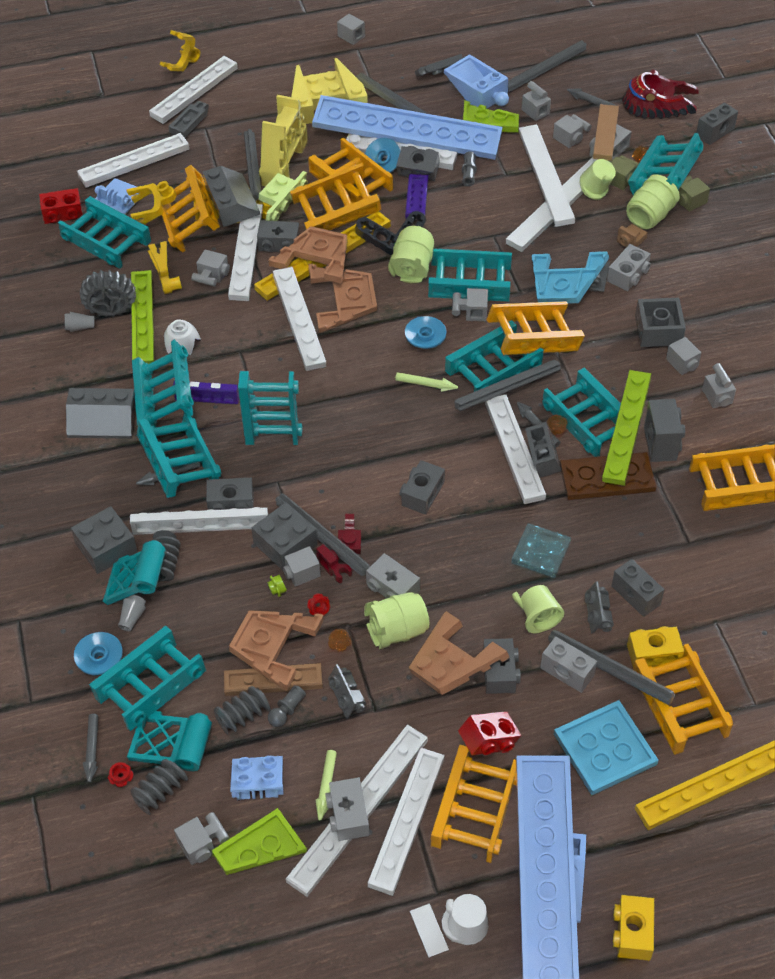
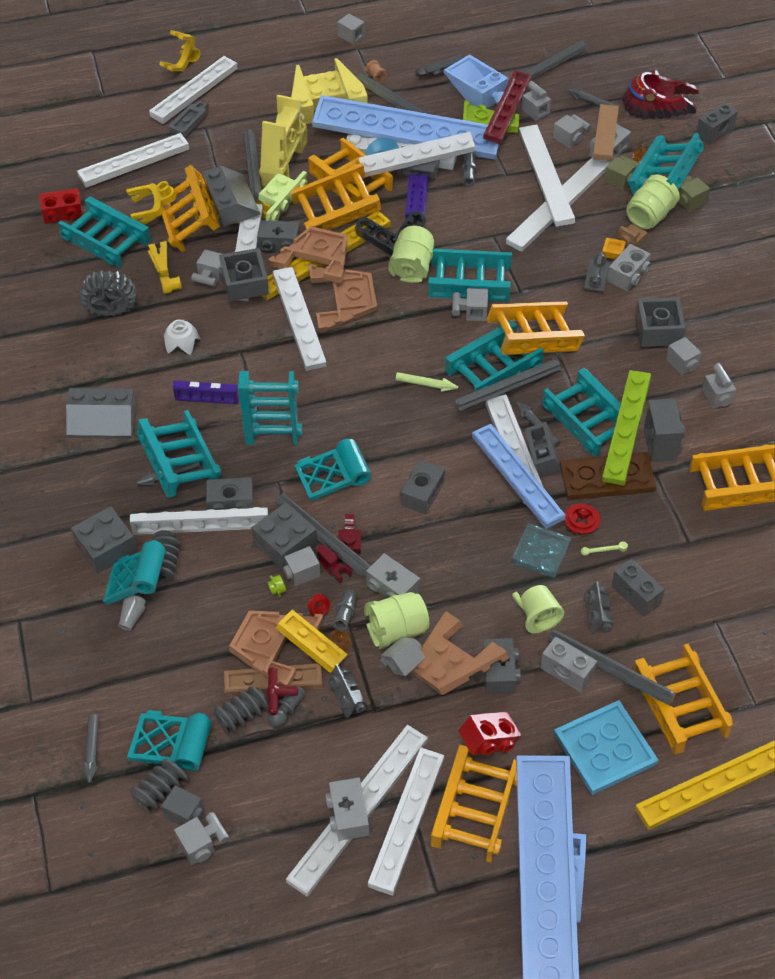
light grey cone [65,312,94,332] -> none
dark azure dish [74,632,123,675] -> none
teal fence [89,626,206,731] -> none
light blue hinge [95,178,139,214] -> none
red plate [108,762,133,787] -> none
lime plate [131,270,154,364] -> none
teal fence [132,339,194,428] -> none
lime wing [212,808,307,875] -> none
light blue hinge [230,756,283,800] -> none
yellowish green piece [316,750,337,820] -> none
dark azure dish [405,316,446,349] -> none
white sticker [410,904,449,957] -> none
white hat [442,894,489,945] -> none
medium azure wing [532,251,609,303] -> none
clear orange plate [547,415,567,436] -> none
yellowish green hat [580,159,616,200] -> none
yellow brick [613,895,654,961] -> none
yellow brick [627,626,684,667] -> none
none -> dark grey brick [161,785,205,826]
none -> dark grey brick [219,248,269,302]
none -> dark red piece [266,667,298,715]
none -> yellow plate [275,610,348,673]
none -> teal piece [294,439,372,502]
none -> dark grey pin [333,589,357,631]
none -> white plate [359,132,475,177]
none -> nougat bush [365,60,388,84]
none -> light grey brick [379,637,426,676]
none -> light blue tile [472,424,565,529]
none -> dark red tile [483,70,531,144]
none -> red gear [564,504,601,536]
none -> yellowish green hinge [581,542,628,556]
none -> light orange plate [602,238,626,260]

